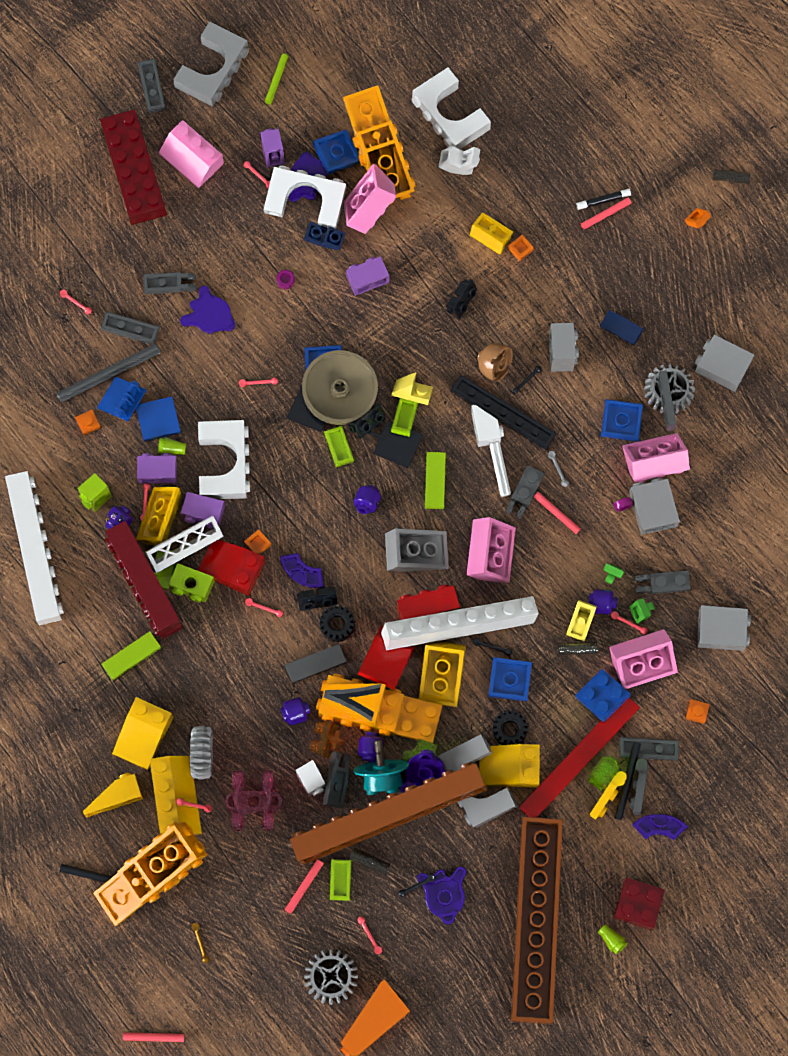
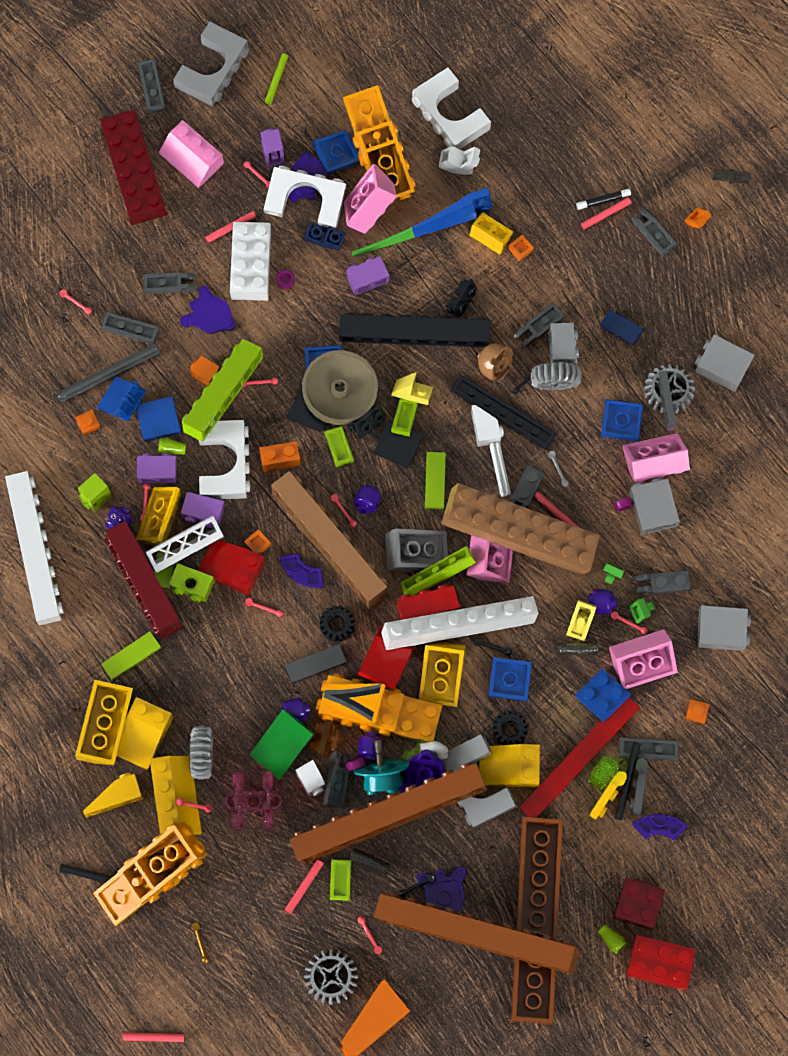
black hinge [297,586,338,611] -> none
none -> yellow slope [75,680,133,765]
none -> lime brick [182,339,263,442]
none -> orange brick [190,355,220,386]
none -> coral bar [205,211,256,243]
none -> white brick [230,222,271,301]
none -> green tile [249,709,315,780]
none -> orange brick [259,441,301,472]
none -> medium nougat brick [271,471,387,610]
none -> coral hinge [331,494,357,527]
none -> black brick [339,313,490,347]
none -> magenta tile [345,757,366,771]
none -> blue plate [352,188,493,257]
none -> dark orange brick [374,892,580,975]
none -> lime brick [400,546,476,596]
none -> white arm [420,741,449,760]
none -> medium nougat brick [441,483,600,575]
none -> dark grey hinge [515,302,566,348]
none -> light grey gear [531,362,582,391]
none -> red brick [626,935,696,991]
none -> dark grey hinge [631,208,677,257]

